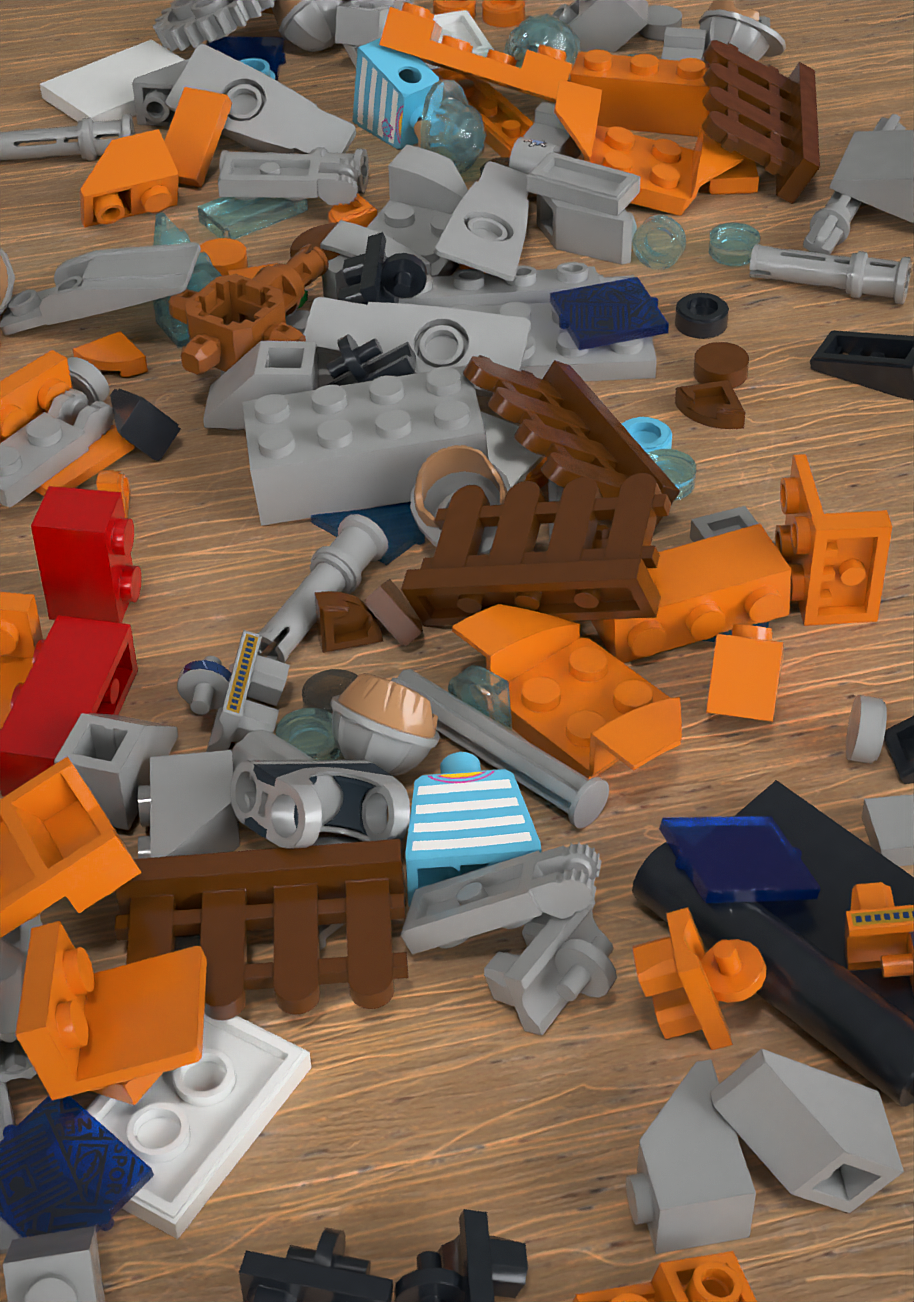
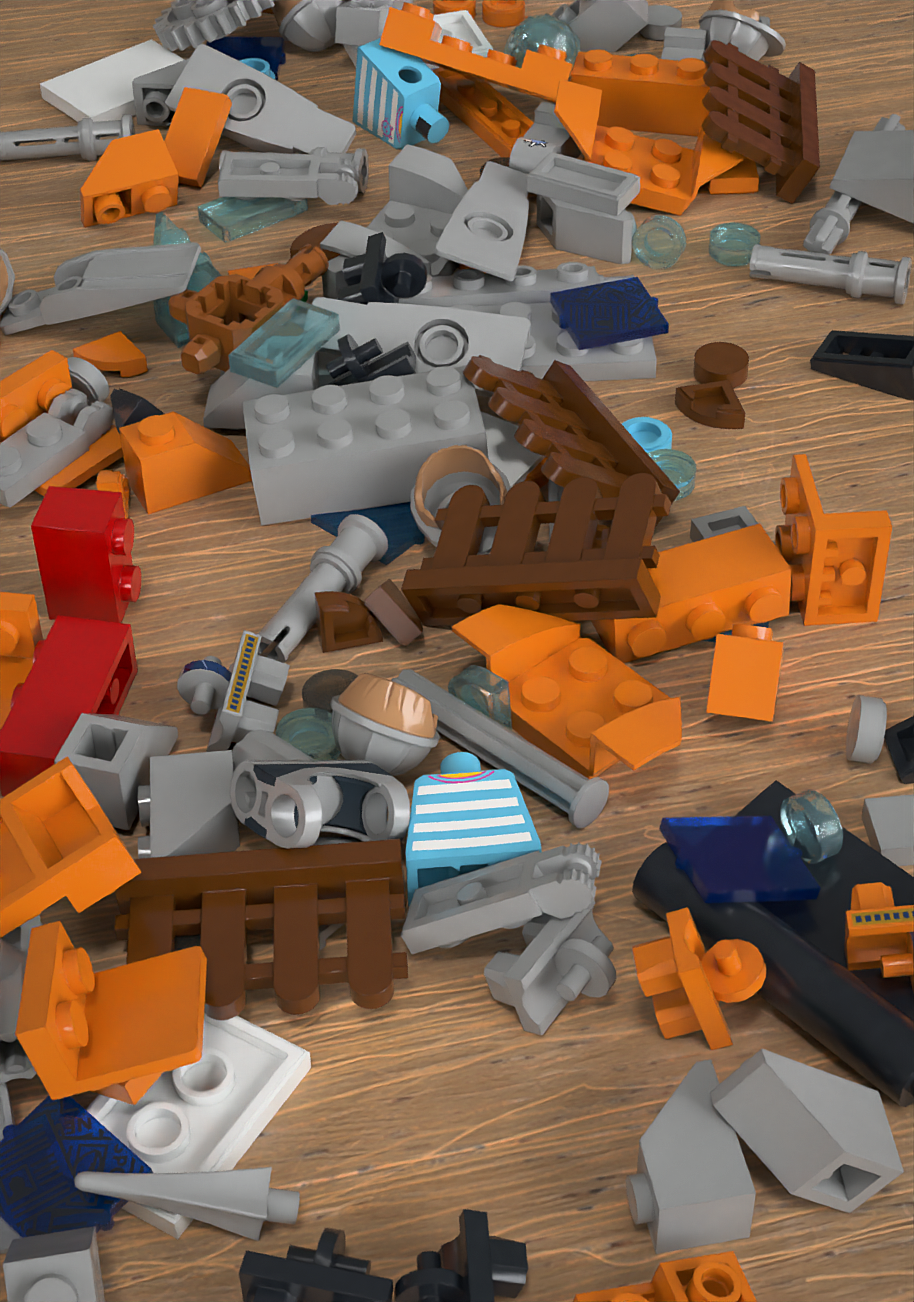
orange tile [197,238,248,281] -> none
orange tile [328,193,377,228] -> none
clear light blue piece [414,80,487,174] -> none
black tile [675,293,729,339] -> none
none -> light grey piece [74,1167,300,1241]
none -> orange slope [119,411,252,515]
none -> clear light blue tile [228,298,340,388]
none -> clear light blue tile [780,789,843,864]

